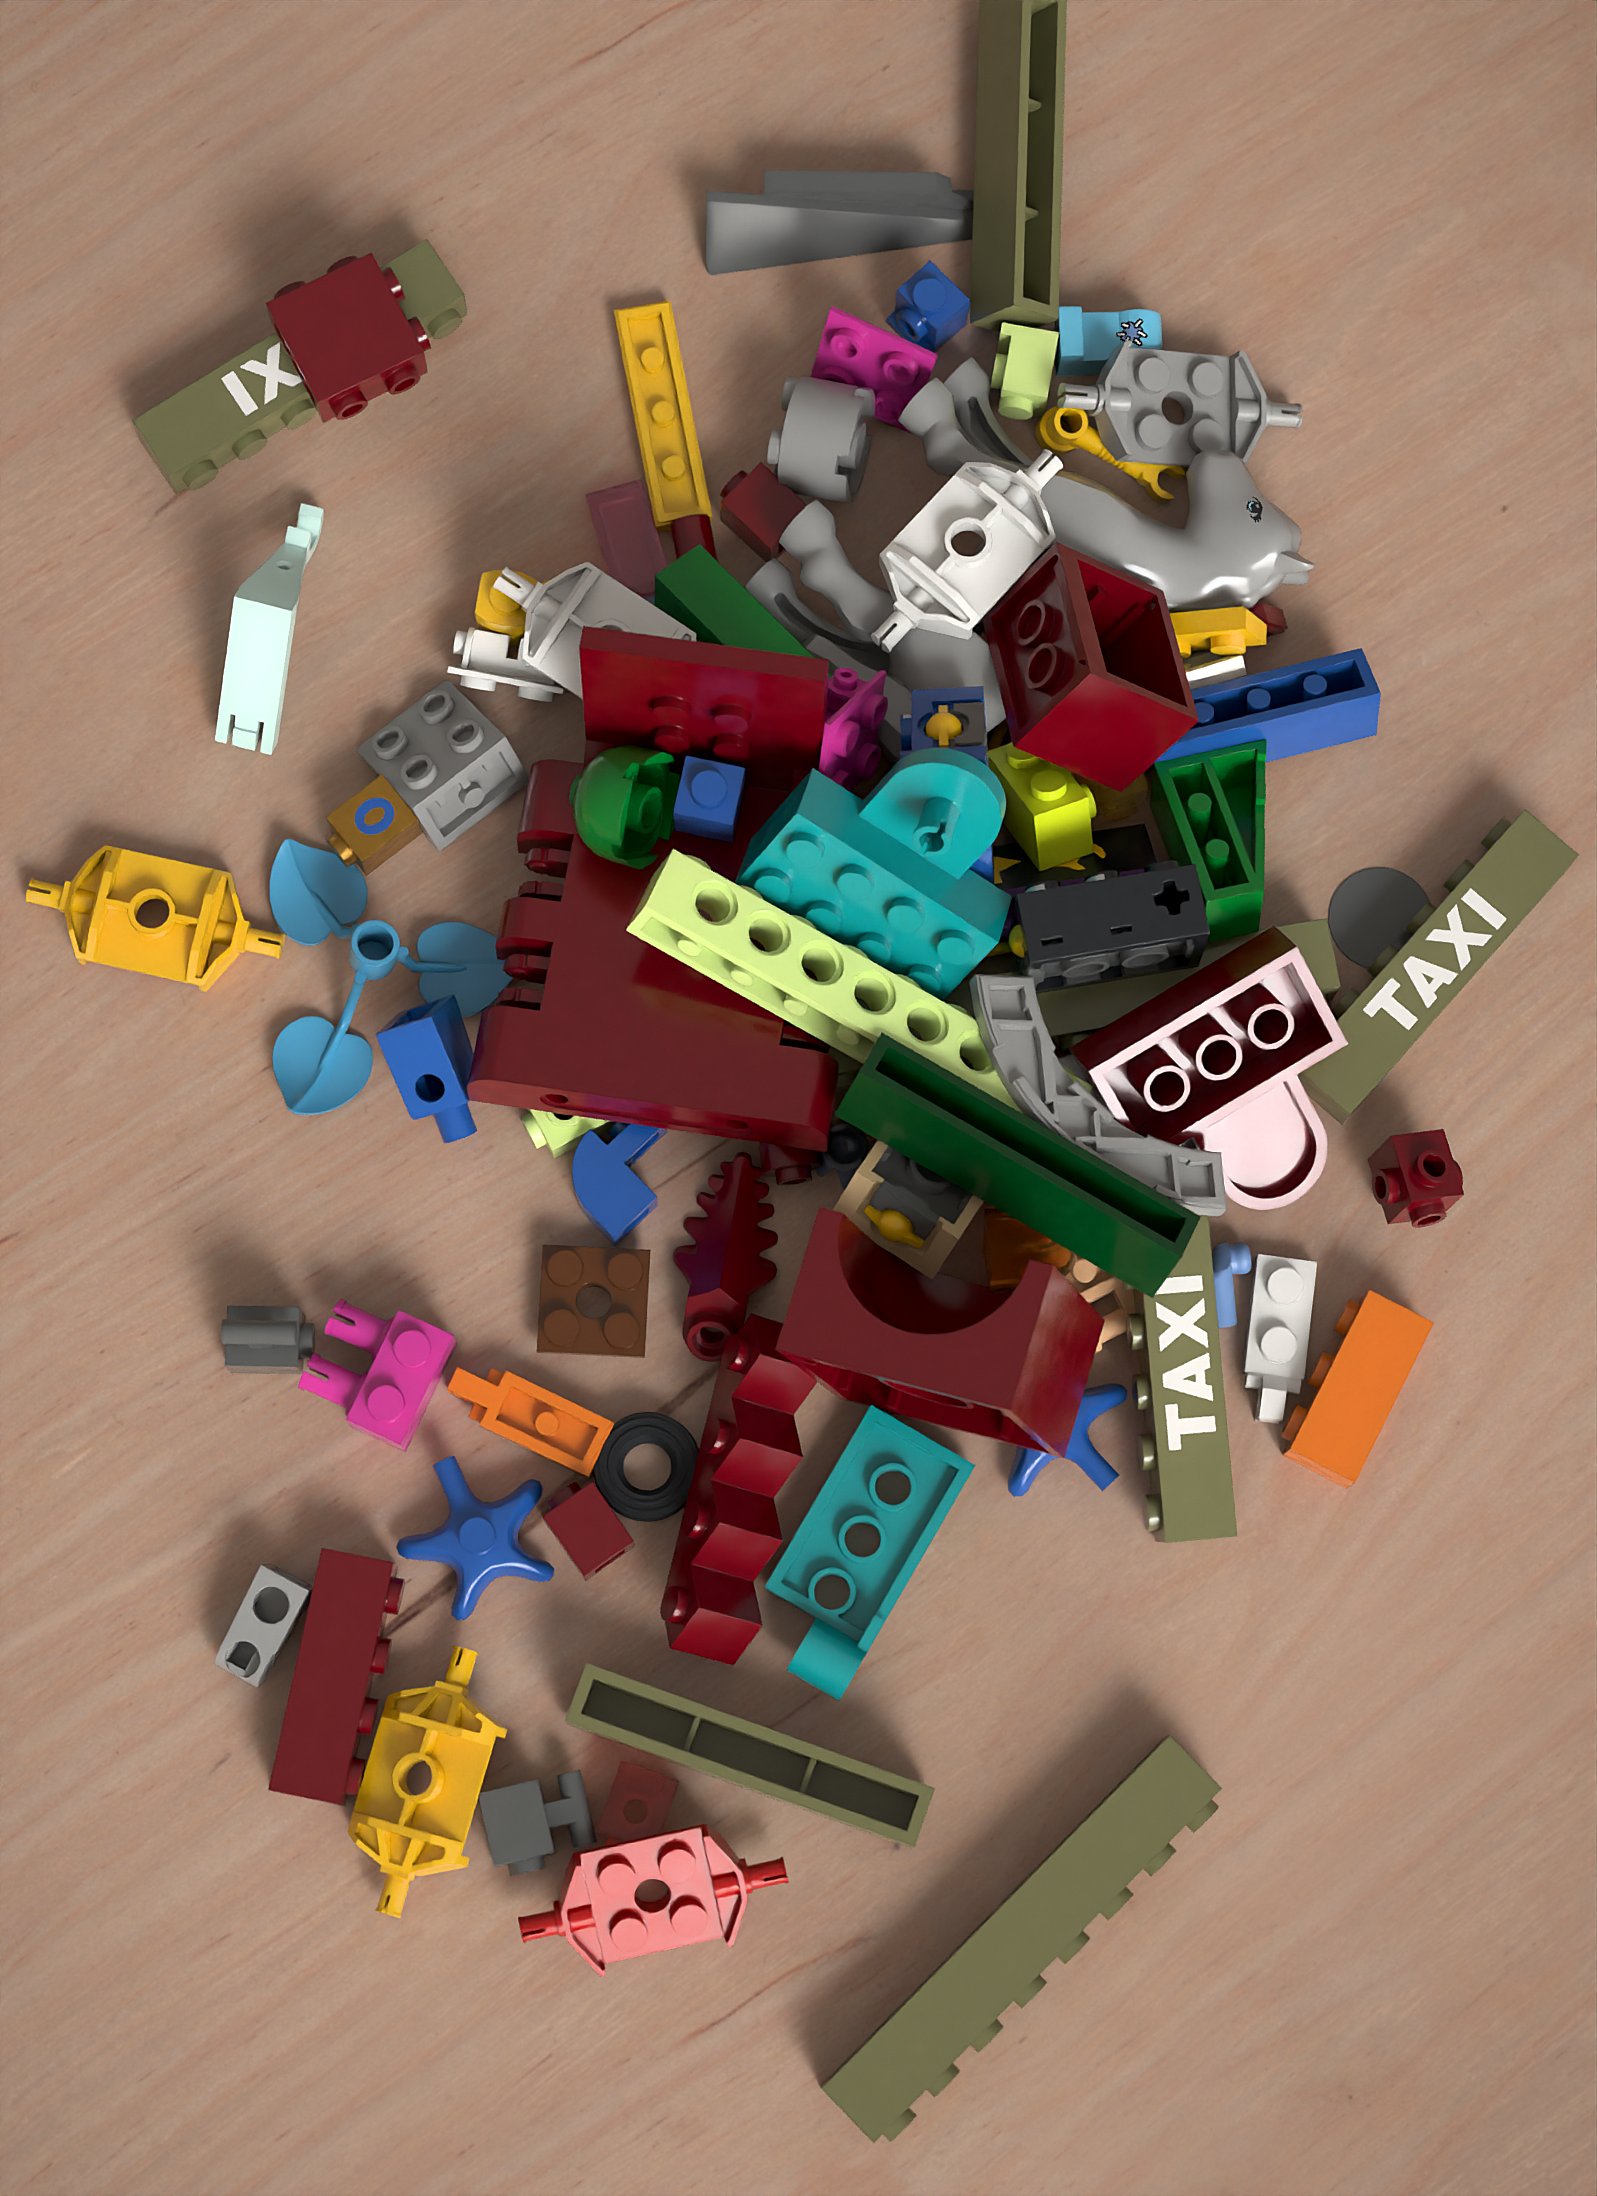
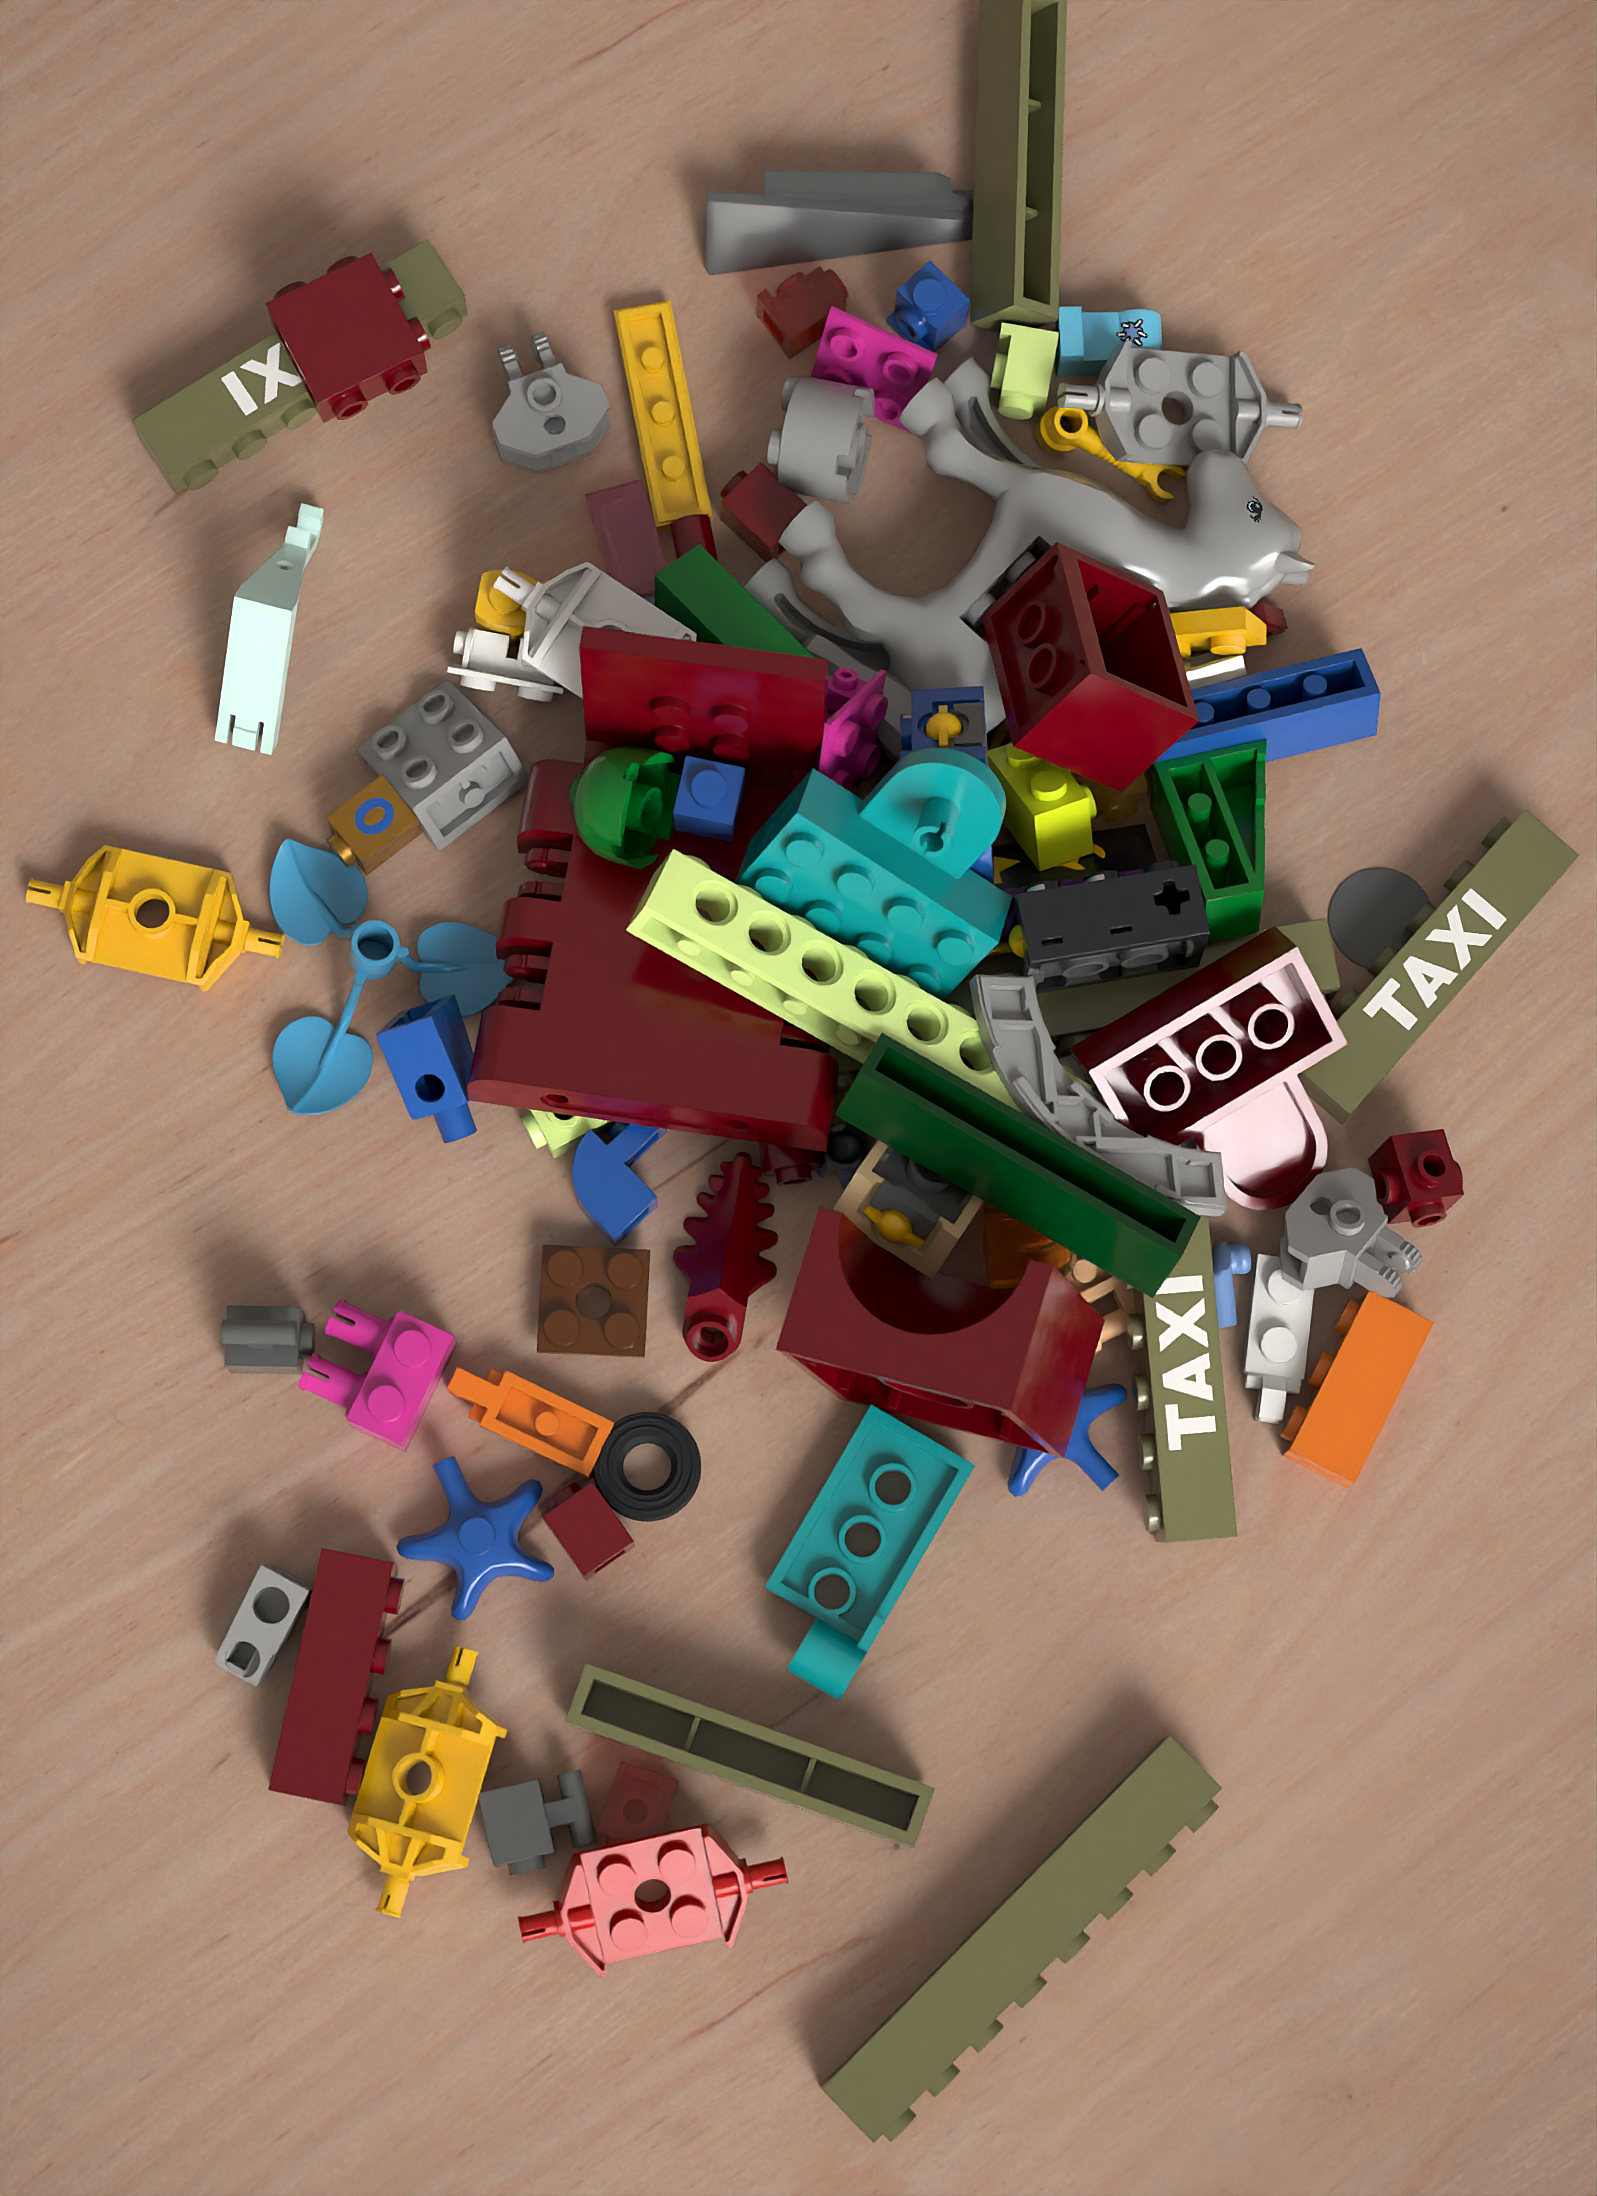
dark red brick [660,1313,817,1665] -> none
white plate [871,449,1063,653] -> none
none -> light grey hinge [492,332,611,474]
none -> clear red brick [756,266,849,360]
none -> light grey hinge [1278,1167,1423,1299]

